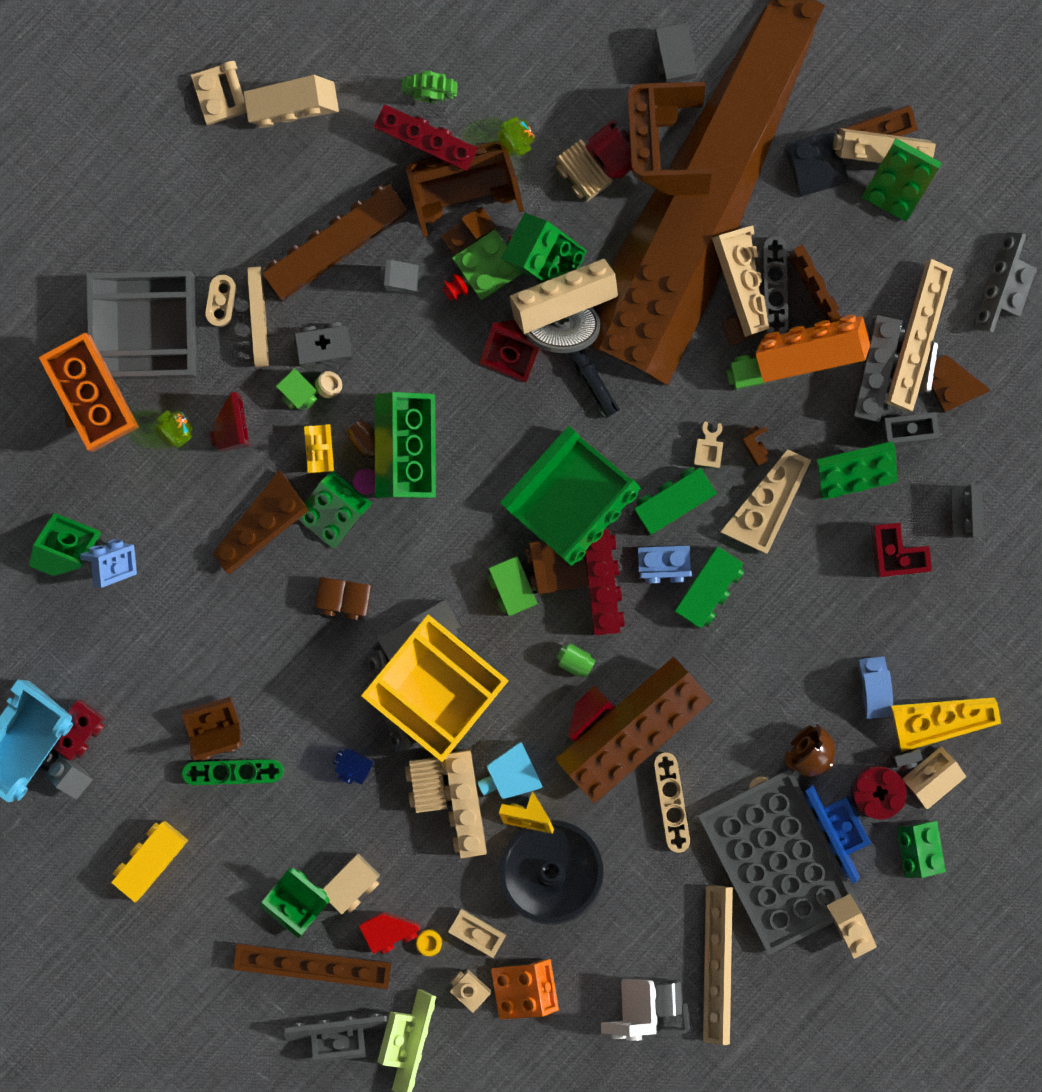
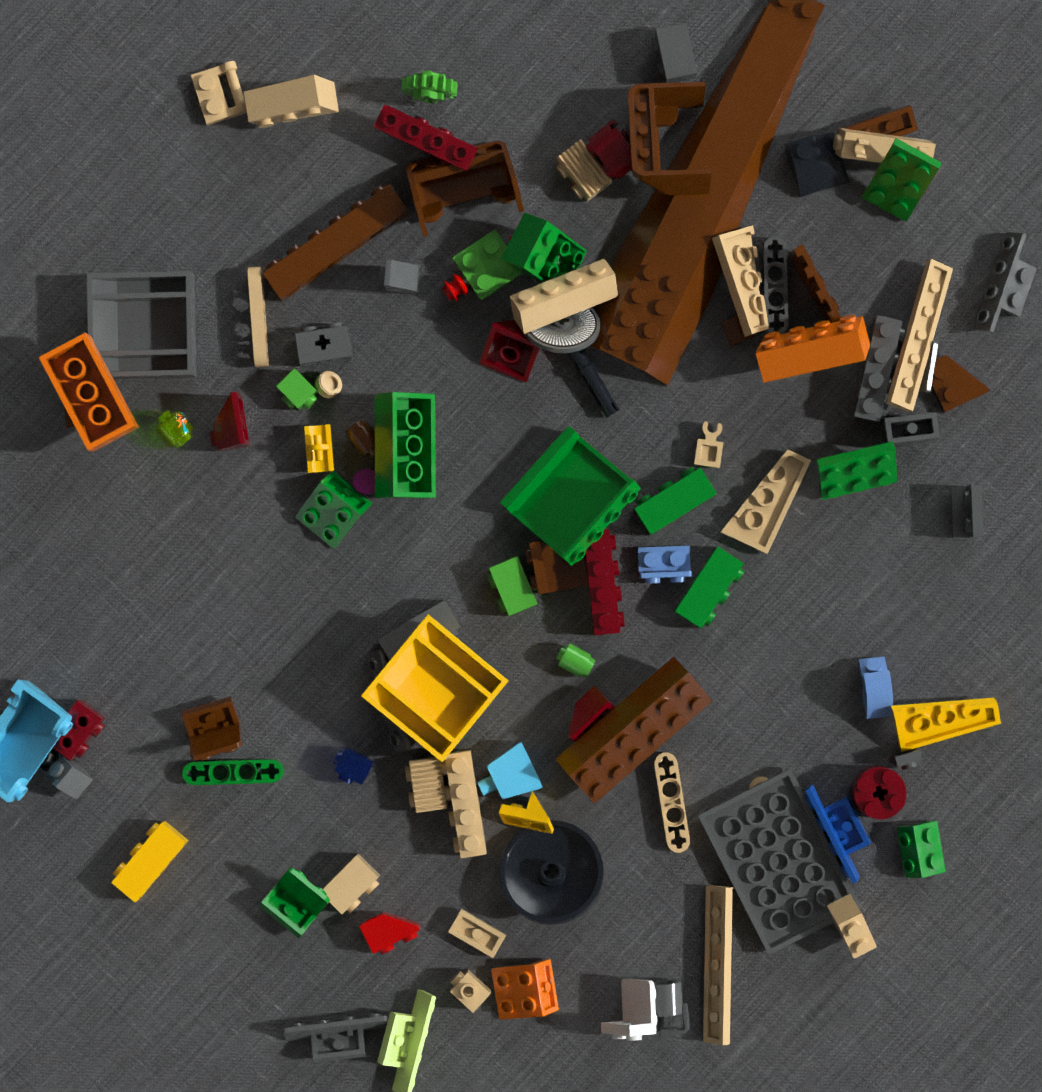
green slope [29,513,101,576] -> none
medium blue bracket [80,539,137,588] -> none
tan plate [205,275,237,327] -> none
reddish brown wing [213,470,309,575] -> none
reddish brown plate [233,943,392,989] -> none
reddish brown brick [315,577,372,620] -> none
yellow tile [416,929,442,956] -> none
reddish brown slope [441,207,497,256] -> none
clear neon green head [497,116,535,156] -> none
bright green brick [726,355,767,391] -> none
reddish brown bracket [741,425,768,467] -> none
reddish brown cylinder [784,724,836,777] -> none
dark red brick [871,522,932,578] -> none
tan panel [902,746,966,809] -> none

